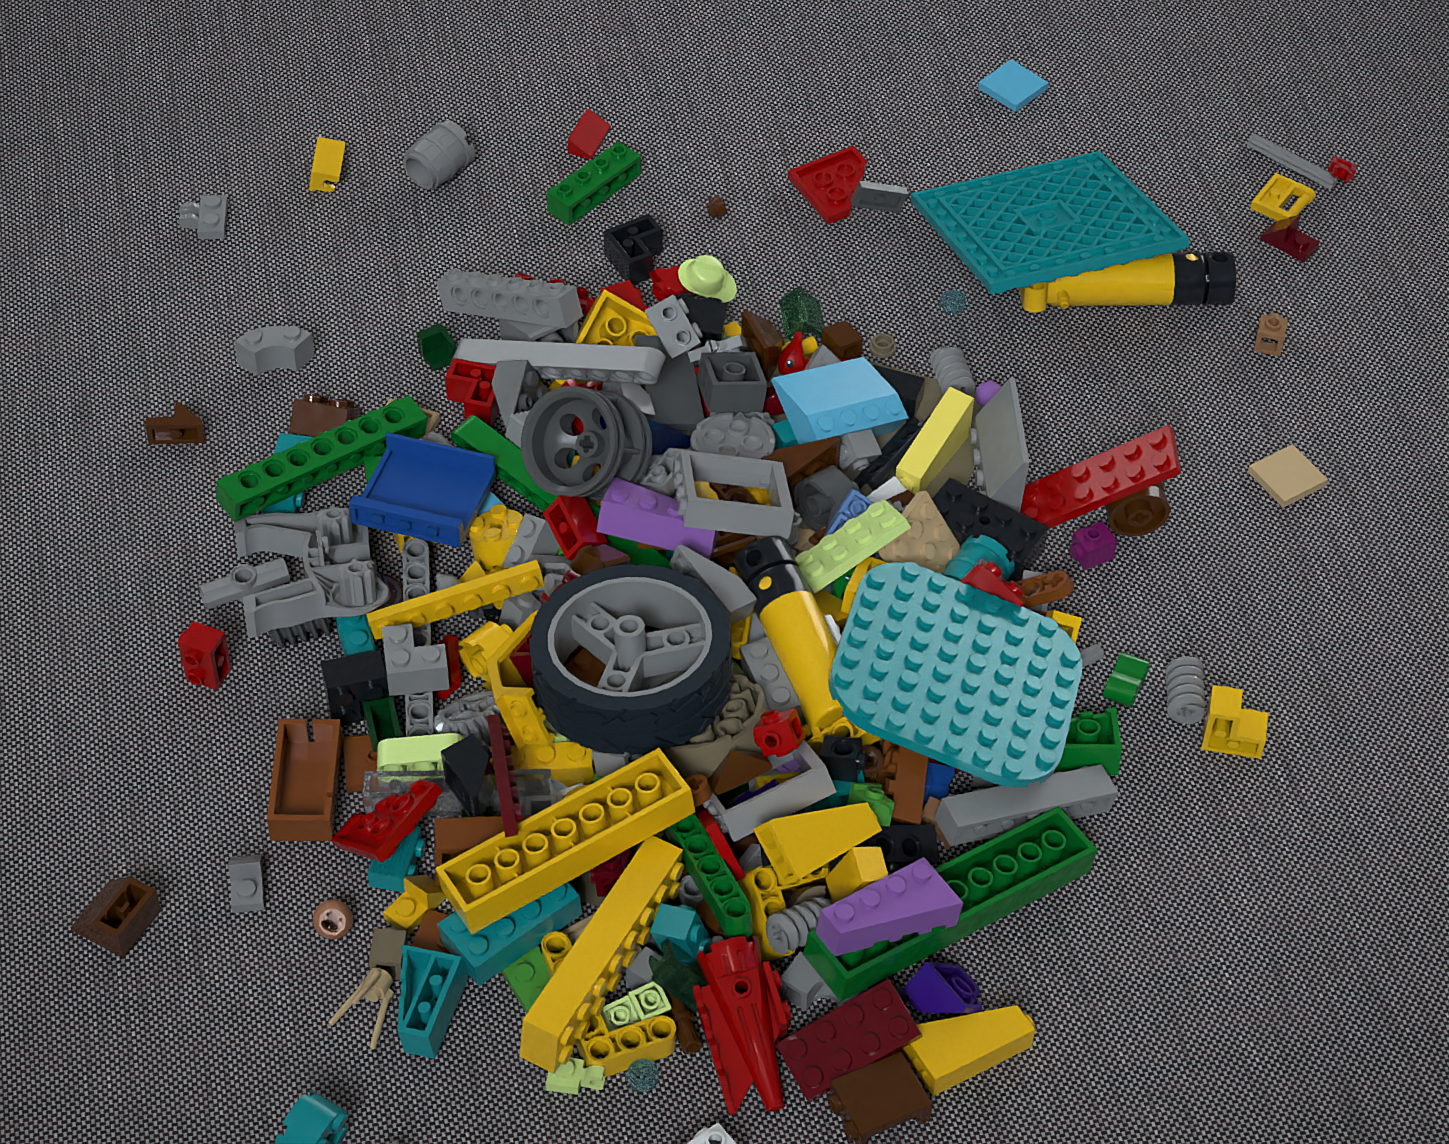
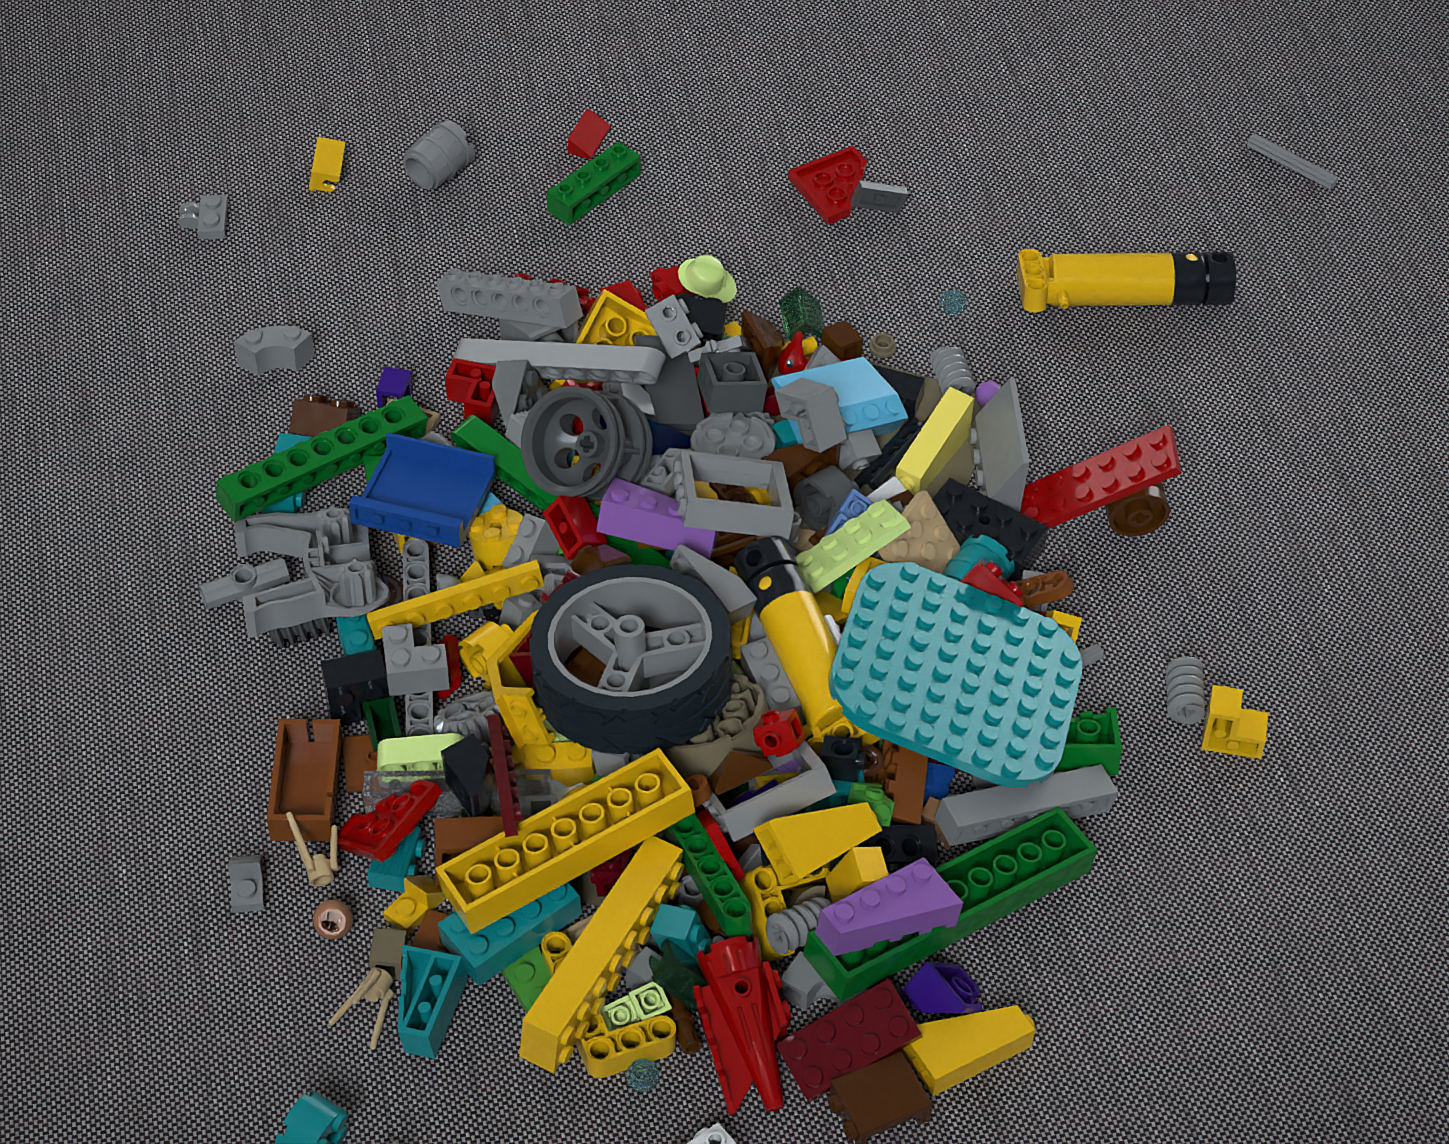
reddish brown slope [70,877,161,957] -> none
reddish brown slope [145,401,205,445] -> none
red brick [178,621,232,690] -> none
dark green panel [417,323,456,371] -> none
yellowish green plate [546,1058,606,1095] -> none
black brick [604,213,663,285] -> none
reddish brown plate [706,195,728,220] -> none
teal plate [911,151,1190,294] -> none
medium azure tile [978,59,1049,112] -> none
magenta brick [1069,521,1118,570] -> none
green axle [1103,652,1151,708] -> none
tan tile [1248,444,1328,508] -> none
yellow plate [1250,173,1316,221] -> none
medium nougat brick [1254,313,1288,356] -> none
dark red slope [1260,215,1320,263] -> none
red plate [1328,155,1357,183] -> none
none -> tan plant [286,812,339,887]
none -> dark purple panel [376,367,413,408]
none -> light grey brick [775,378,847,453]

